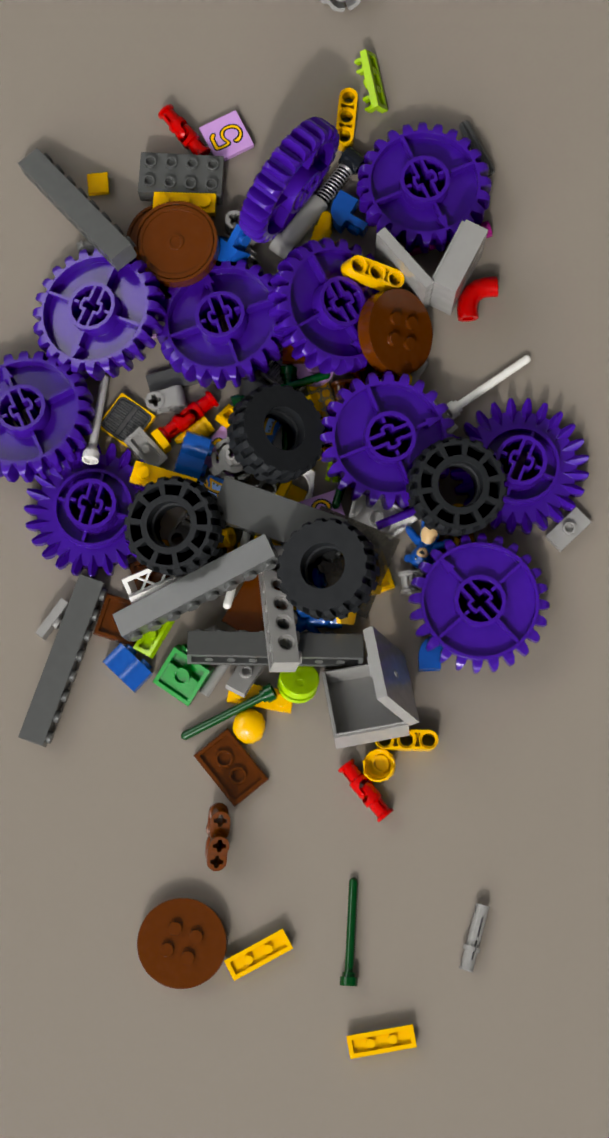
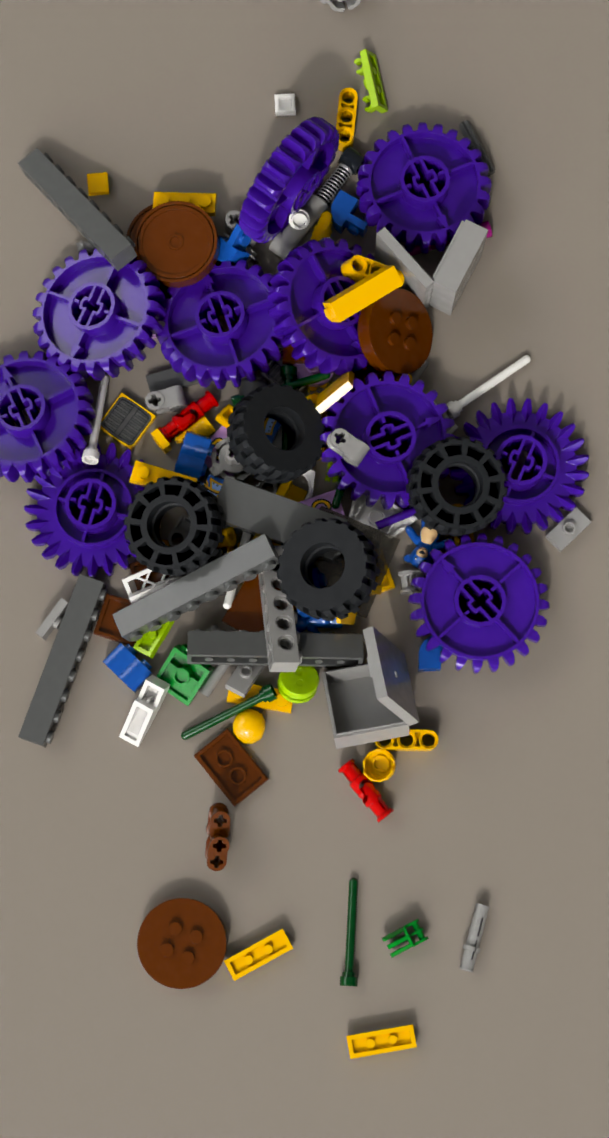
light grey plate [123,426,168,467] -> none
dark grey brick [138,152,225,205] -> none
red piece [158,104,211,155] -> none
lavender tile [199,110,254,161] -> none
red cylinder [457,276,498,322] -> none
none -> white slope [119,675,171,747]
none -> white tile [274,93,296,117]
none -> white plate [289,209,310,230]
none -> yellow tile [315,371,355,413]
none -> yellow brick [323,265,403,323]
none -> light grey piece [326,428,370,467]
none -> green arm [382,919,429,958]

